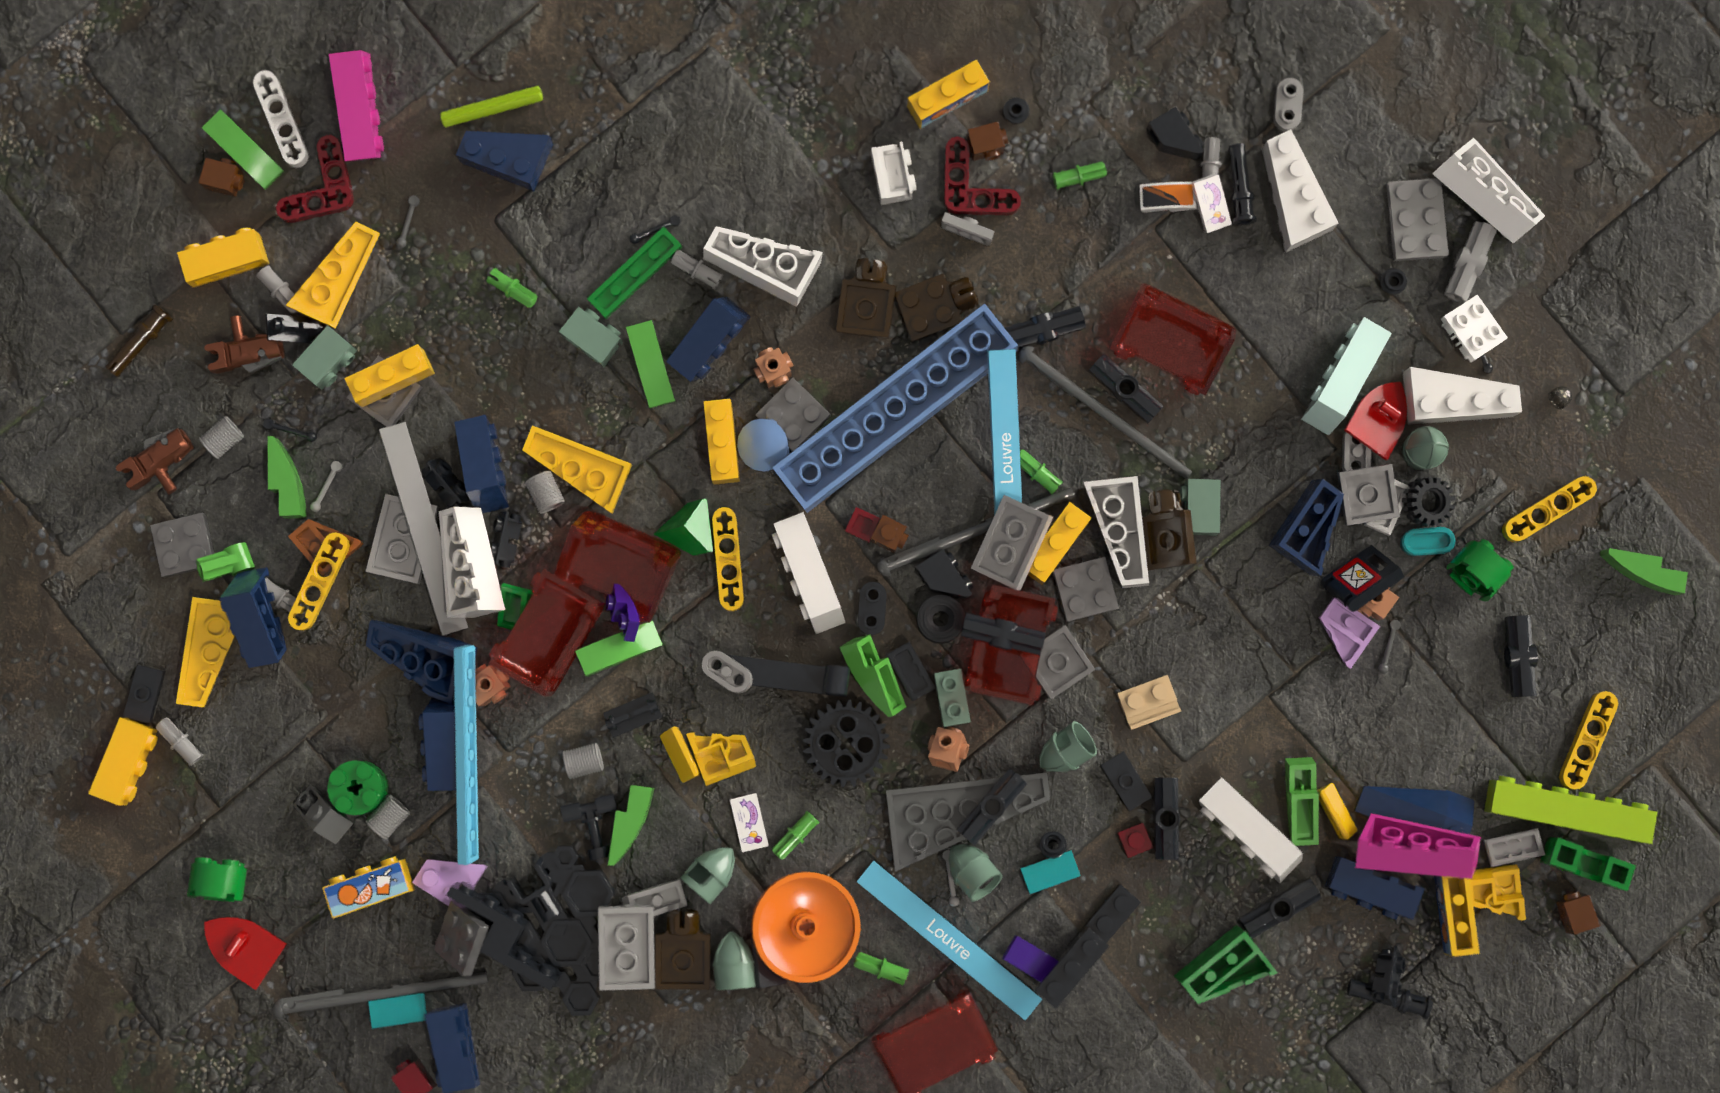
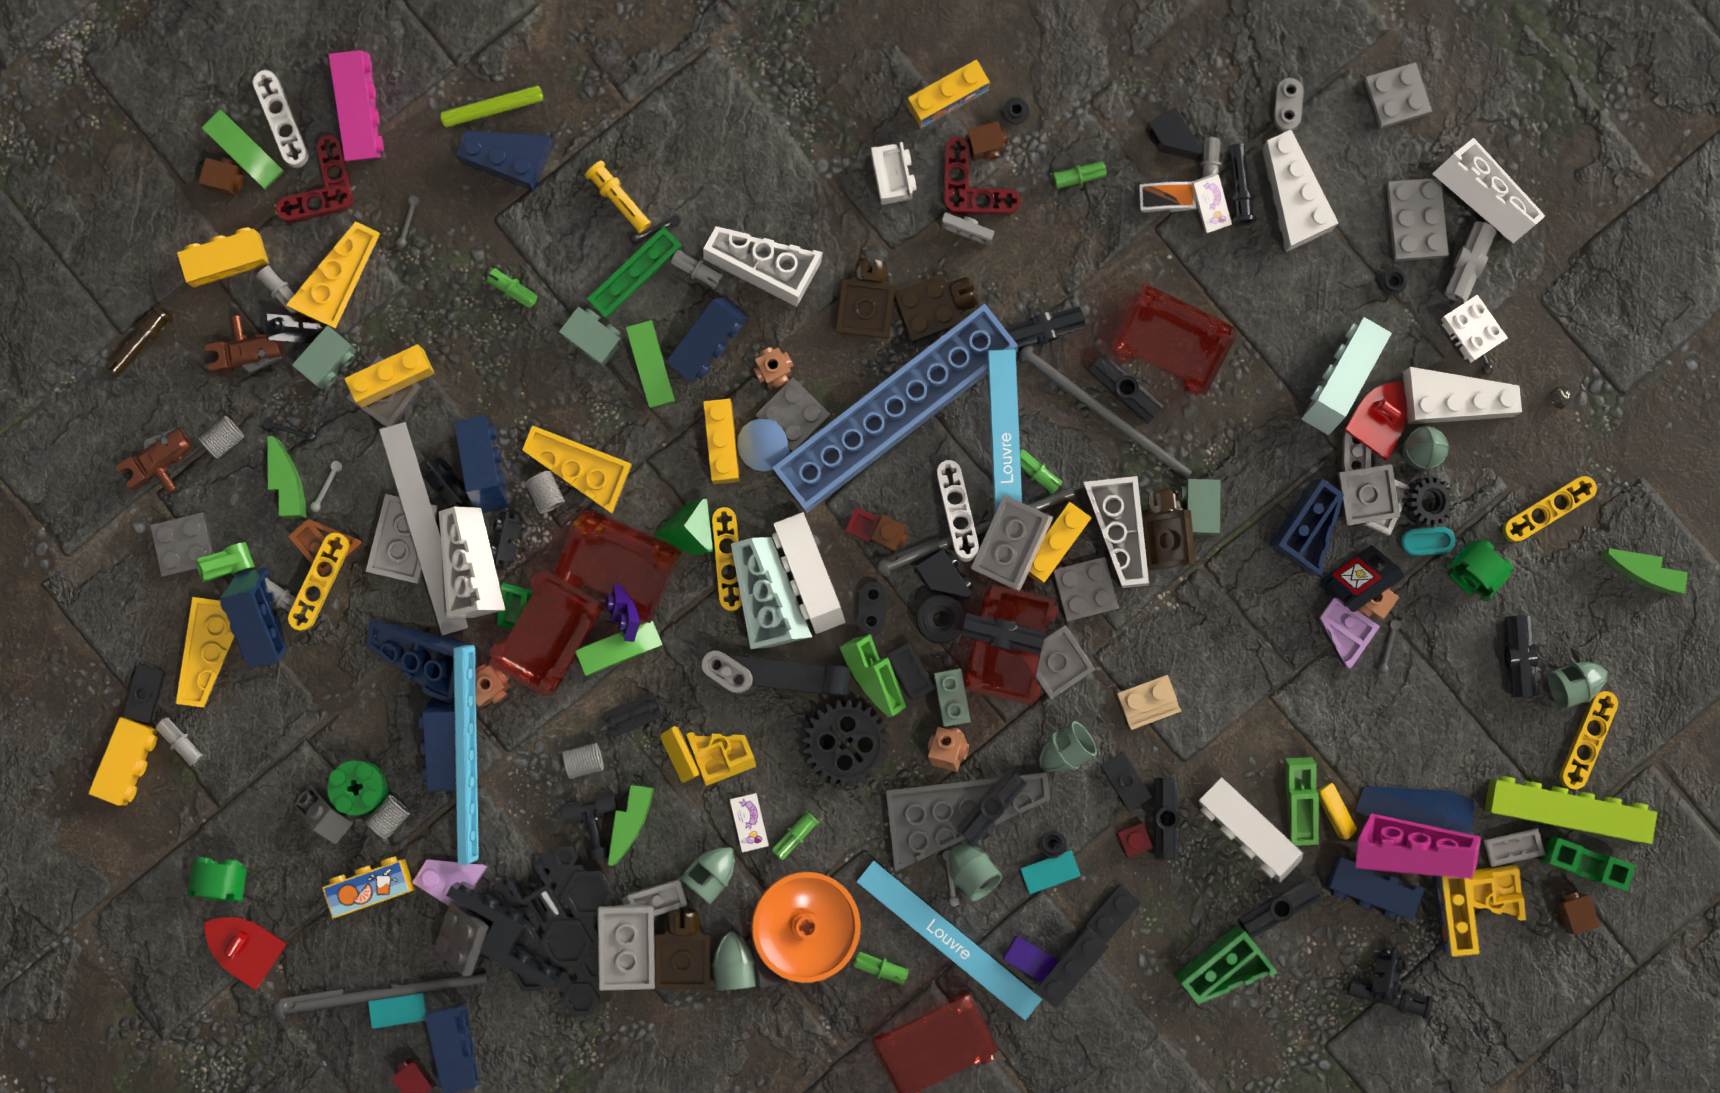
none -> yellow pin [585,161,651,233]
none -> light aqua wedge [731,537,812,649]
none -> white beam [937,460,979,562]
none -> light grey plate [1364,62,1432,129]
none -> sand green helmet [1547,662,1608,709]

